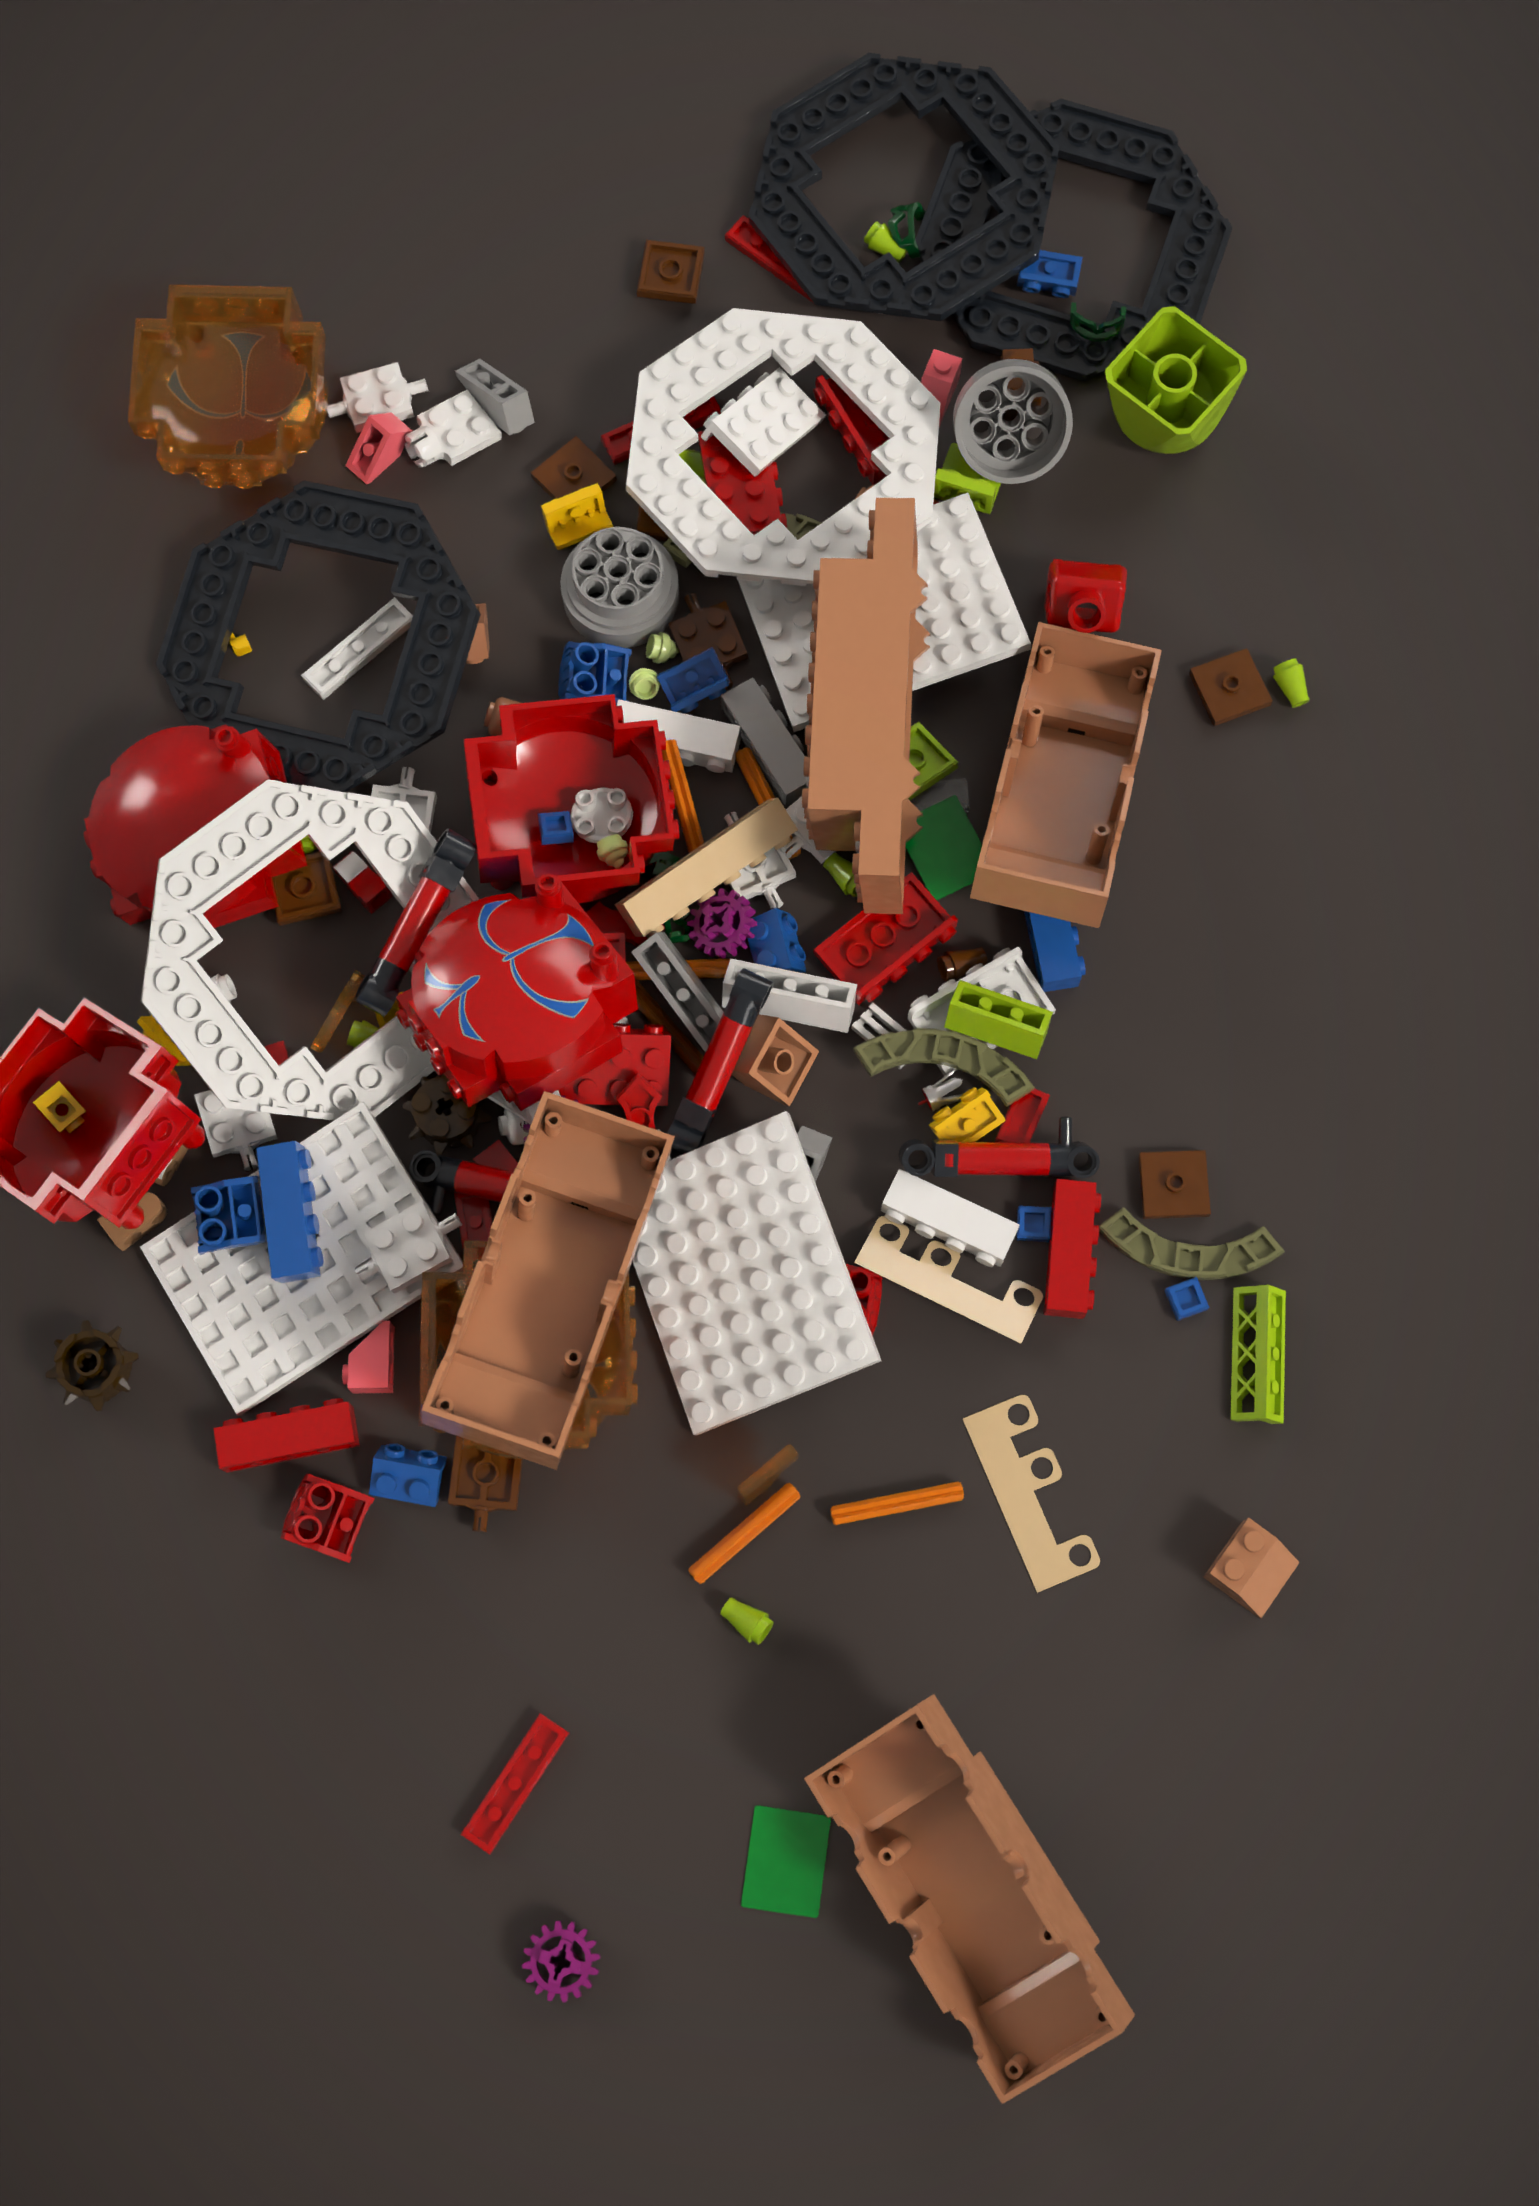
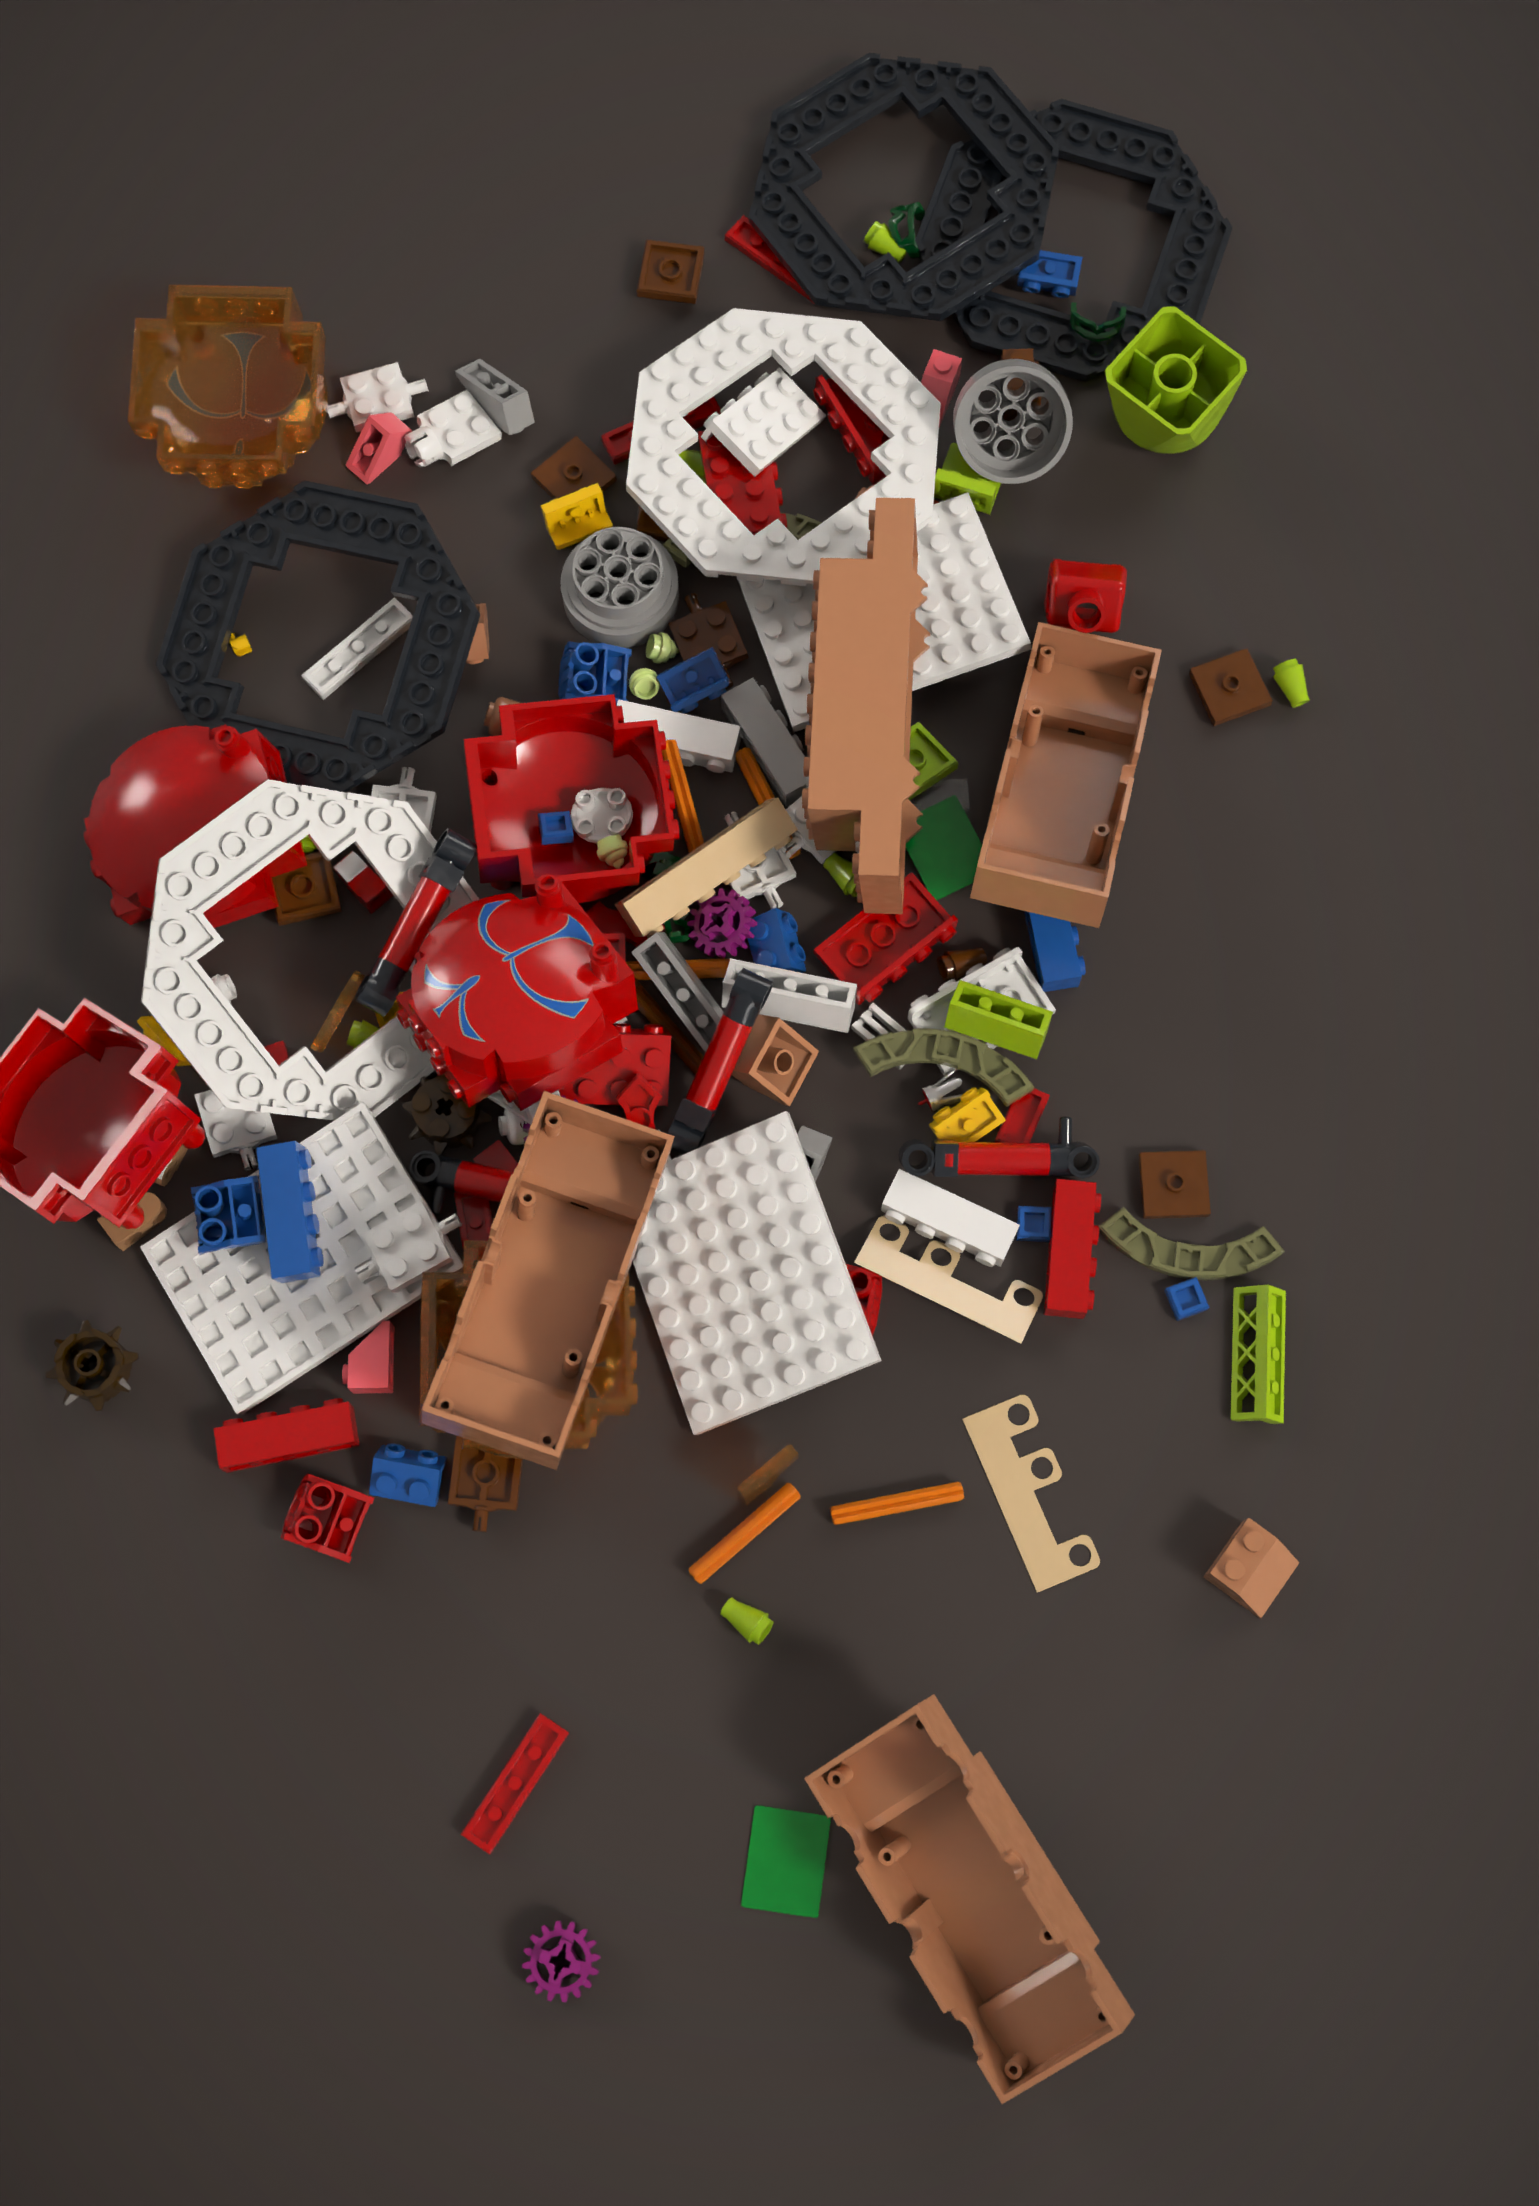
yellow brick [33,1081,86,1133] -> none

